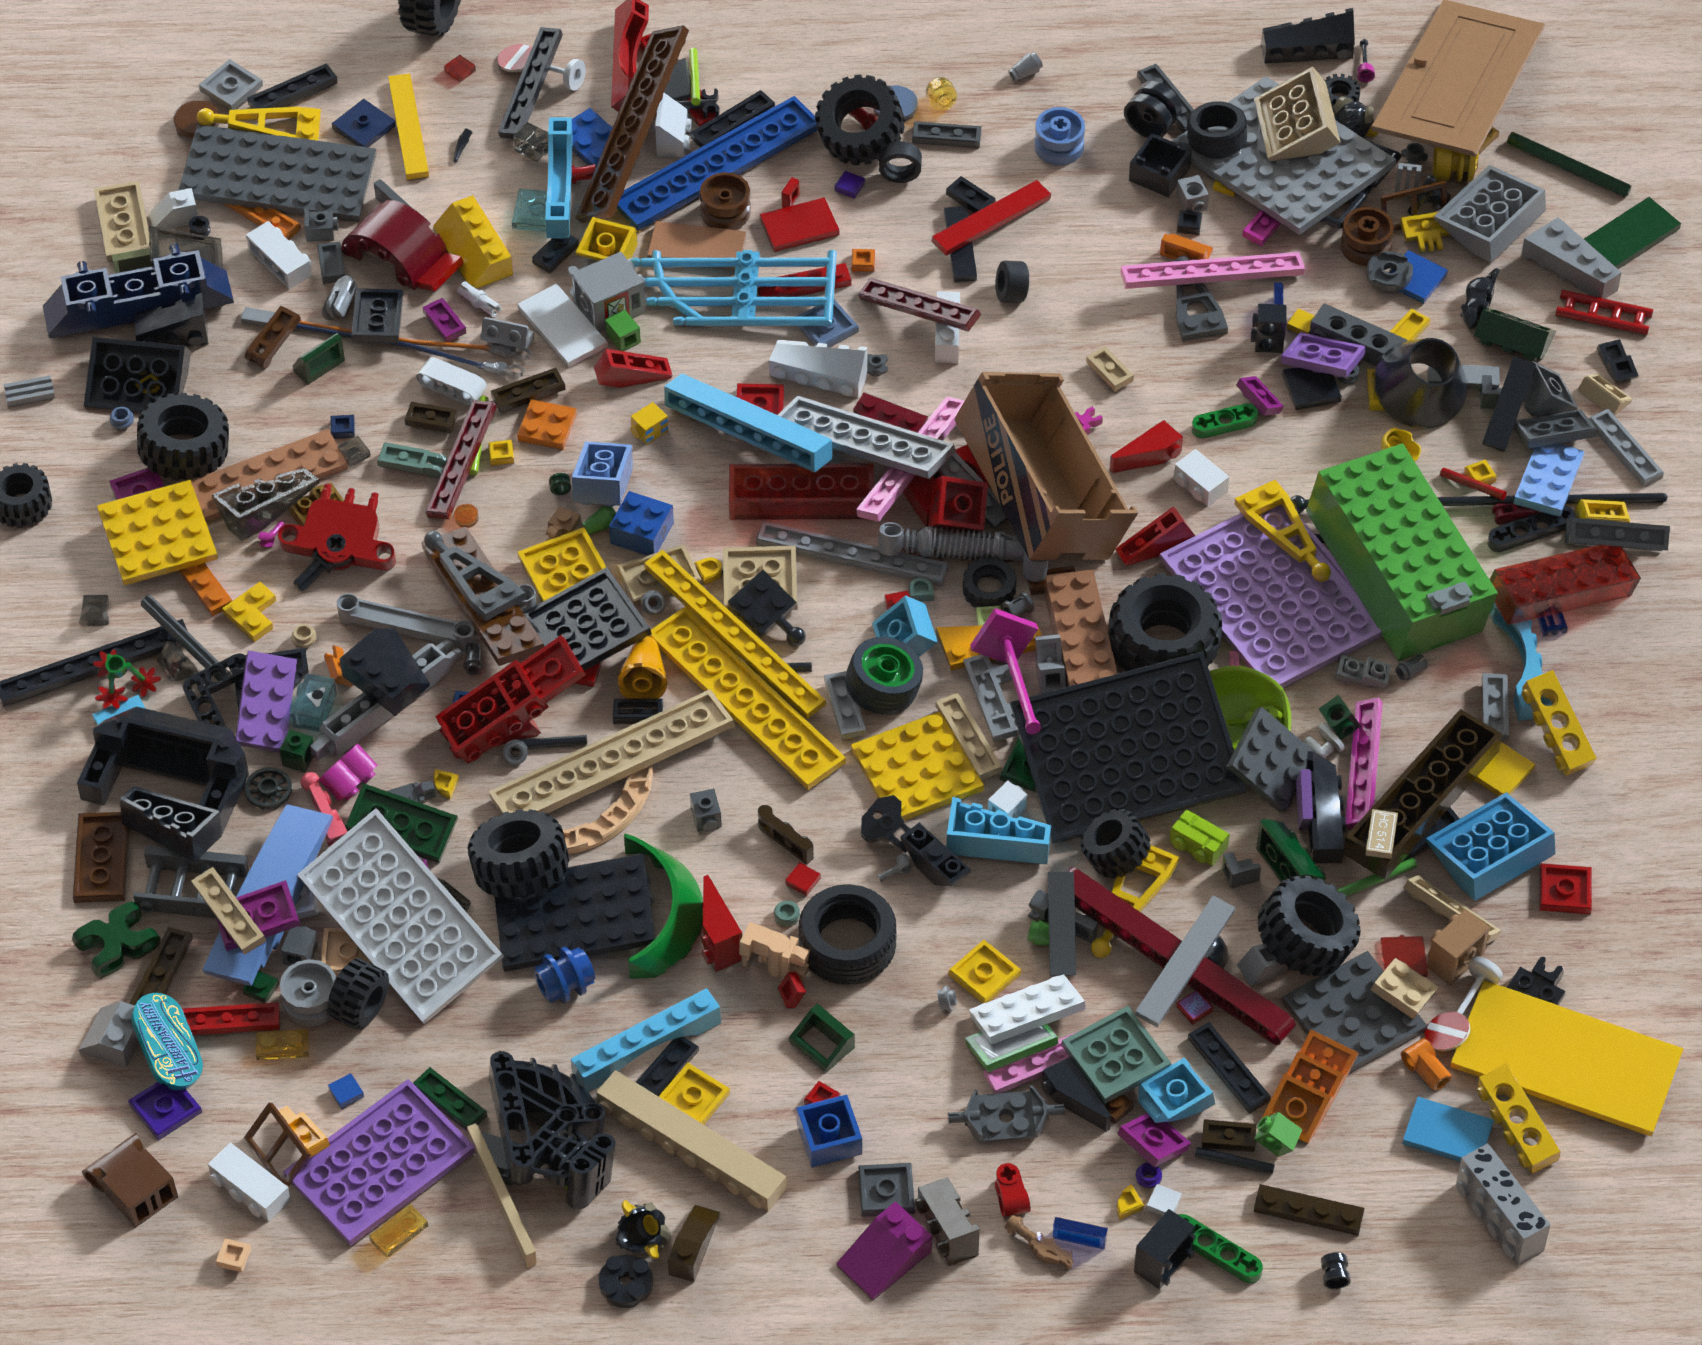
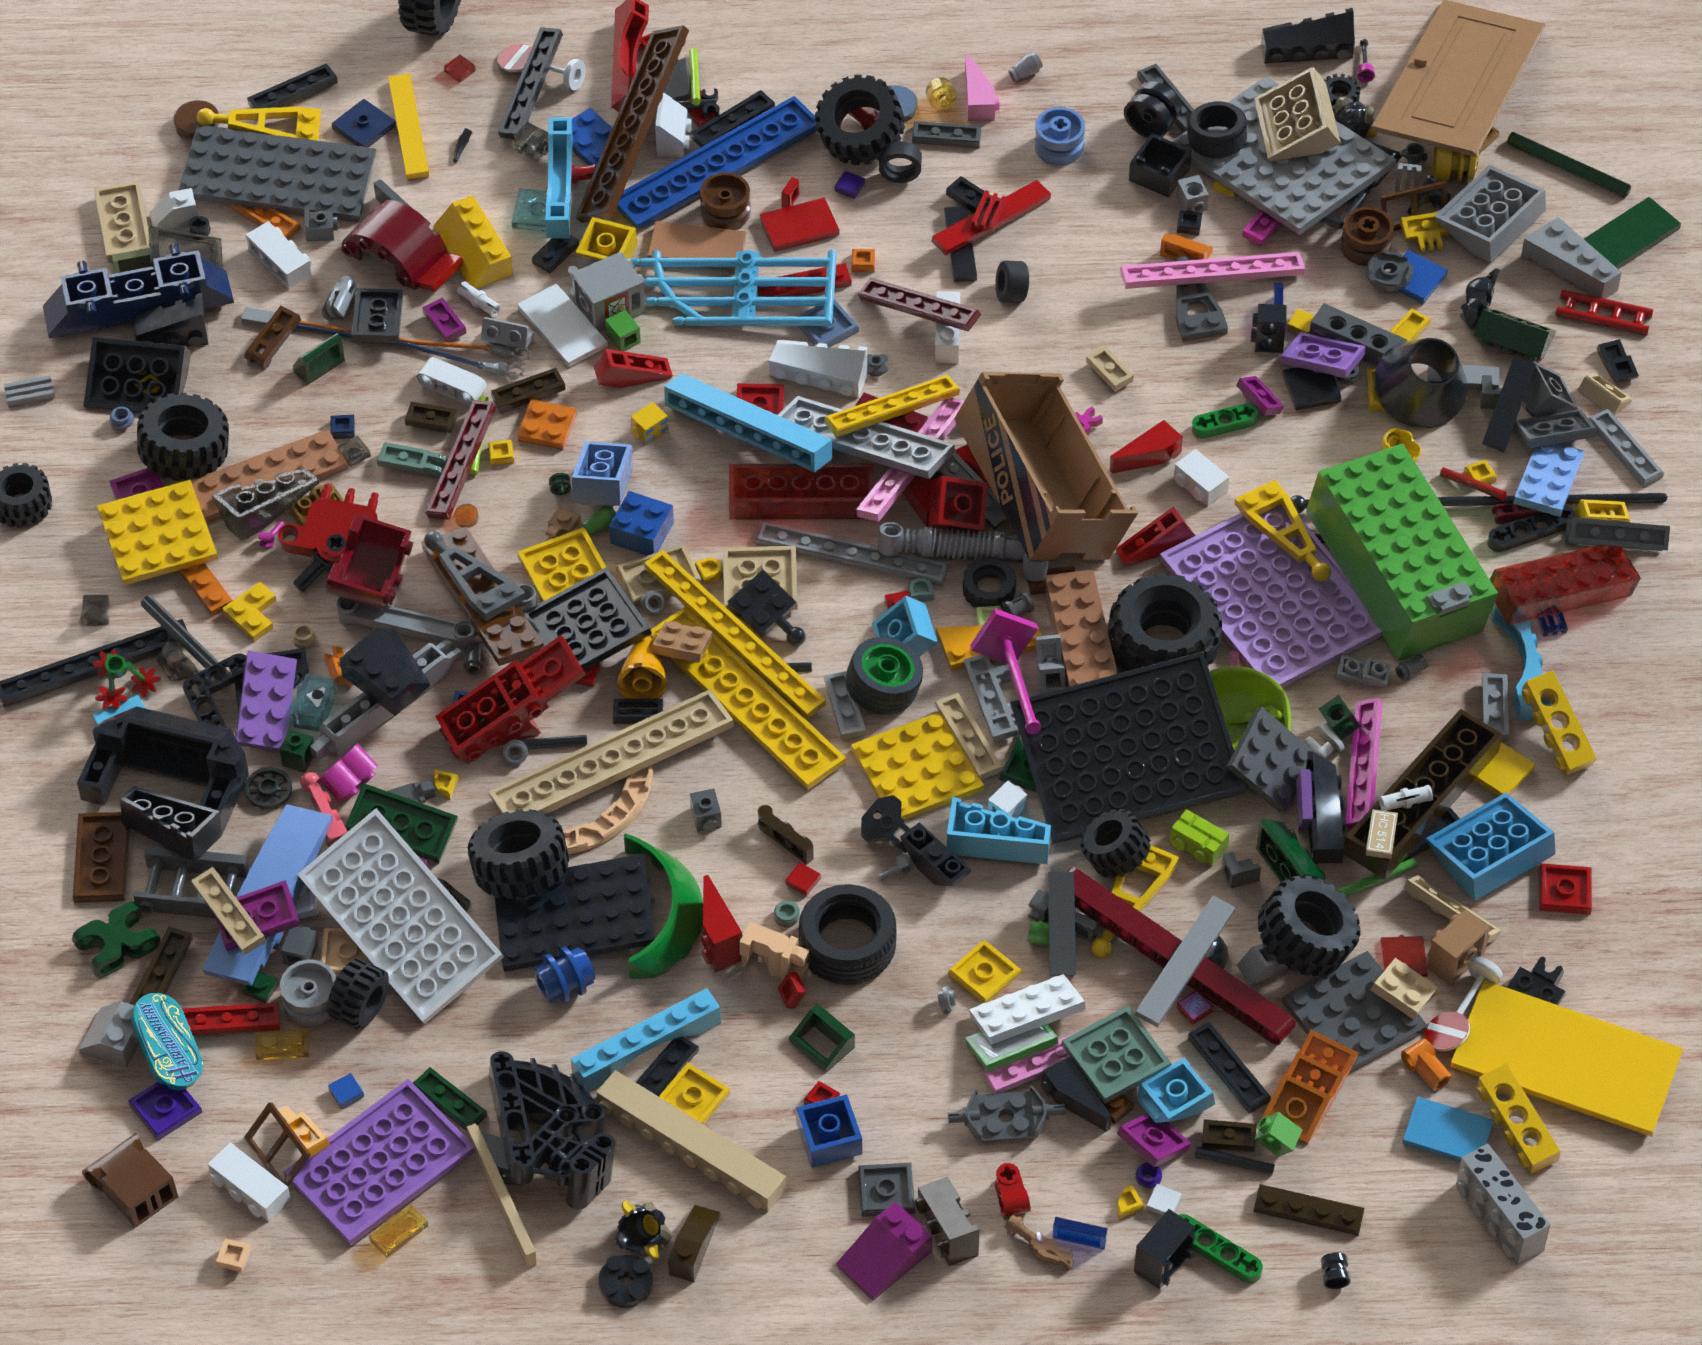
light grey plate [199,59,263,110] -> none
dark grey tile [317,241,345,284] -> none
none -> dark red cylinder [326,513,414,611]
none -> medium nougat plate [652,621,713,663]
none -> yellow tile [824,375,960,437]
none -> bright pink slope [965,56,999,121]
none -> red tile [971,190,1007,234]
none -> white pin [1379,785,1433,811]

